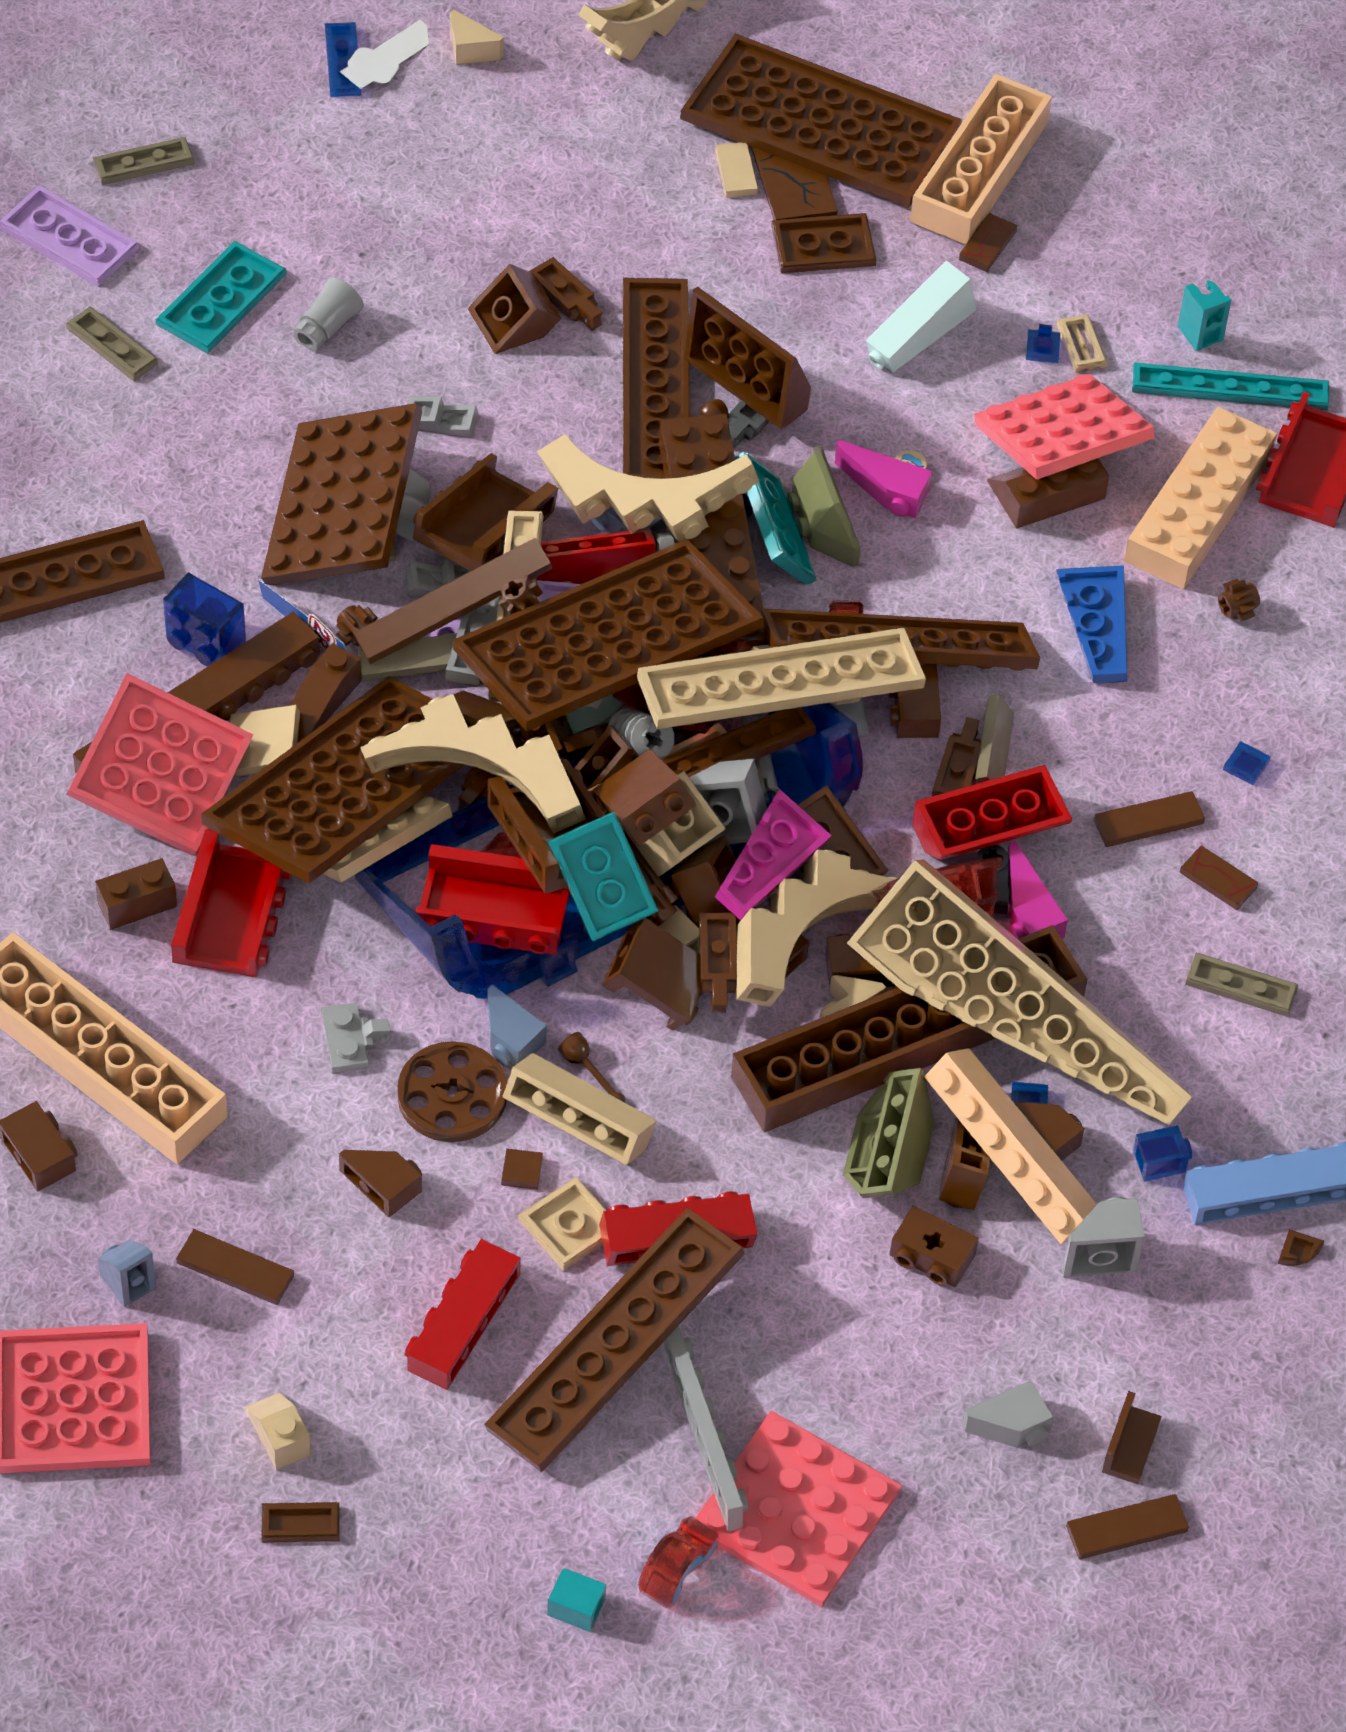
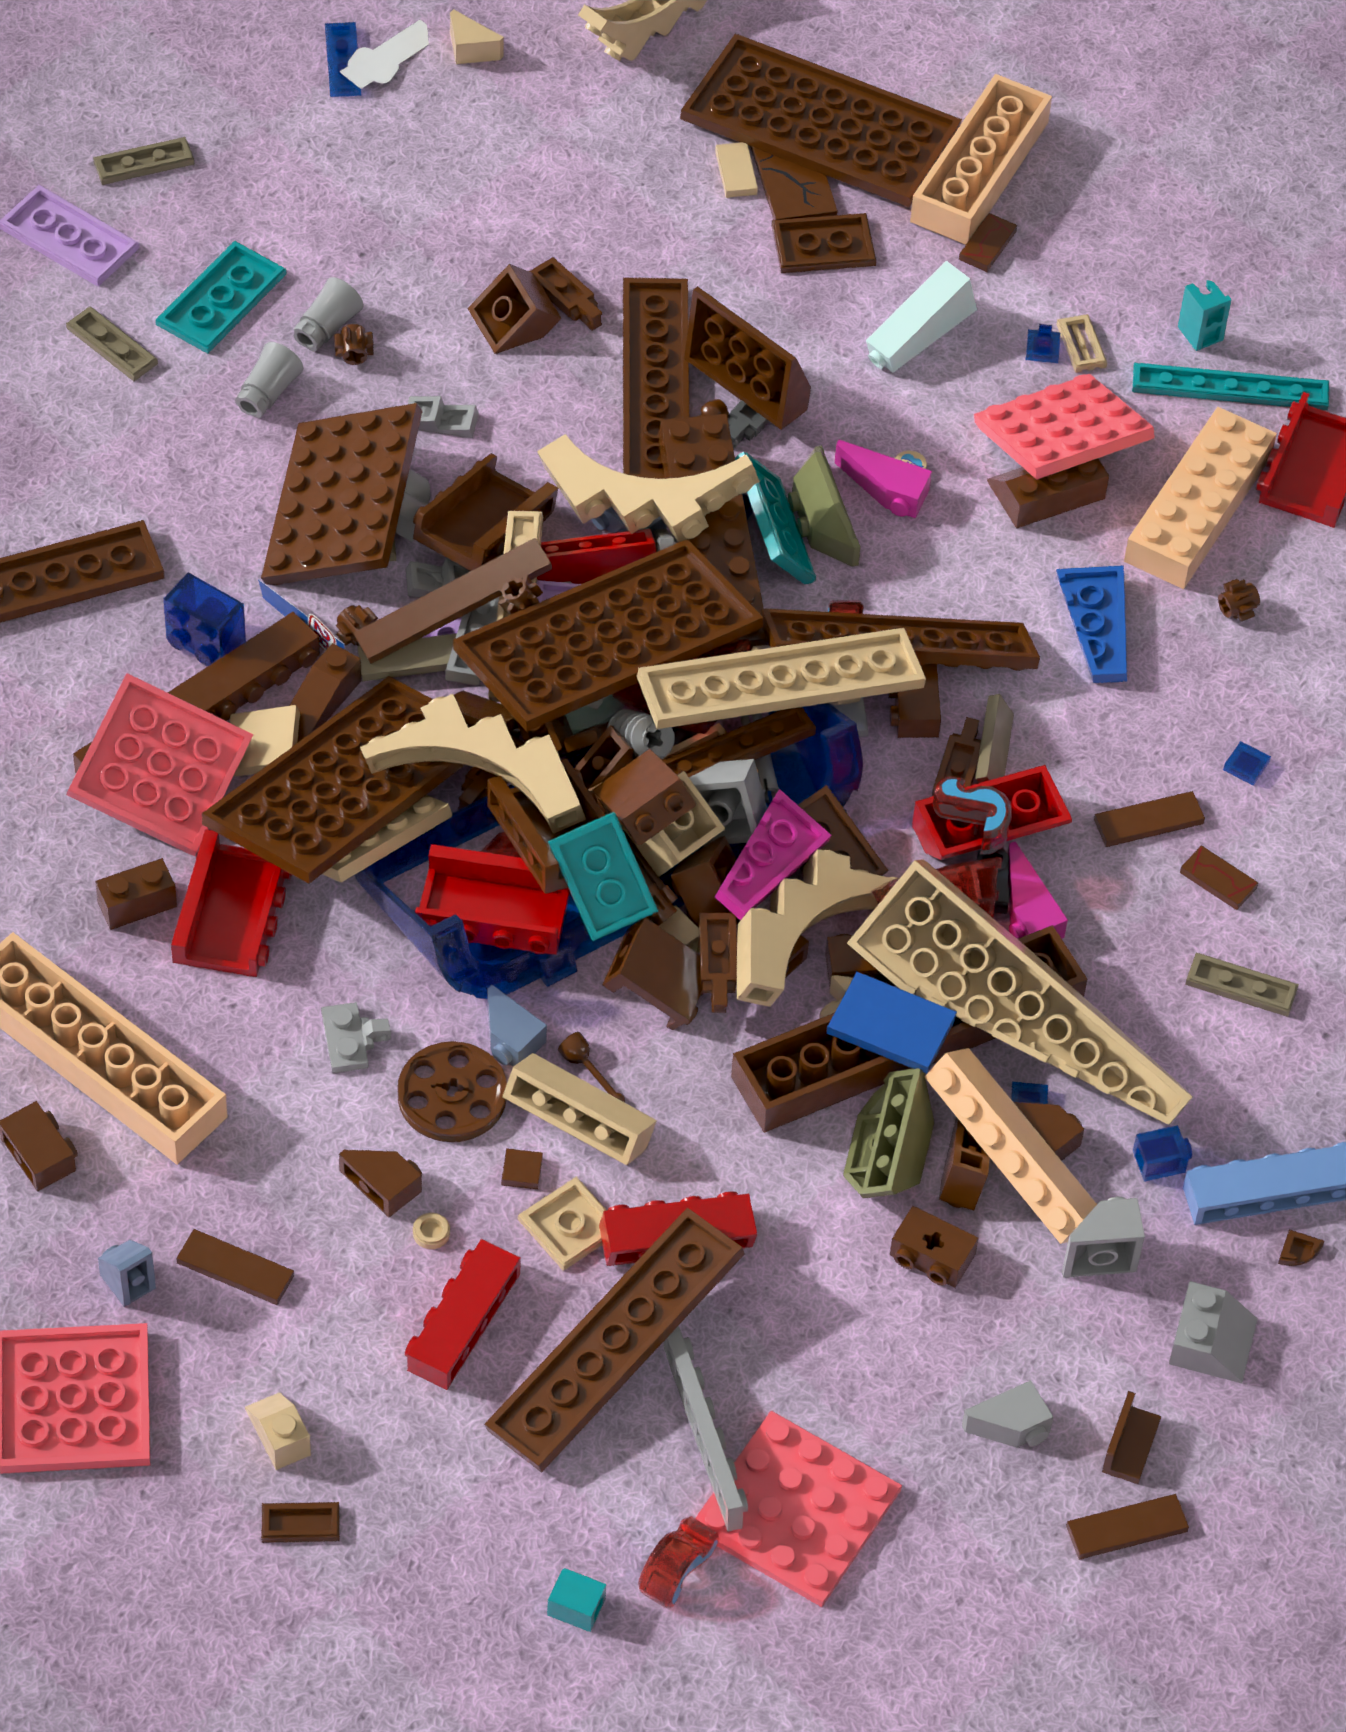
none -> light grey plant [235,342,304,418]
none -> reddish brown gear [334,324,374,365]
none -> tan tile [413,1213,450,1249]
none -> blue tile [827,972,957,1074]
none -> clear red animal [933,776,1012,855]
none -> light grey slope [1169,1281,1258,1383]

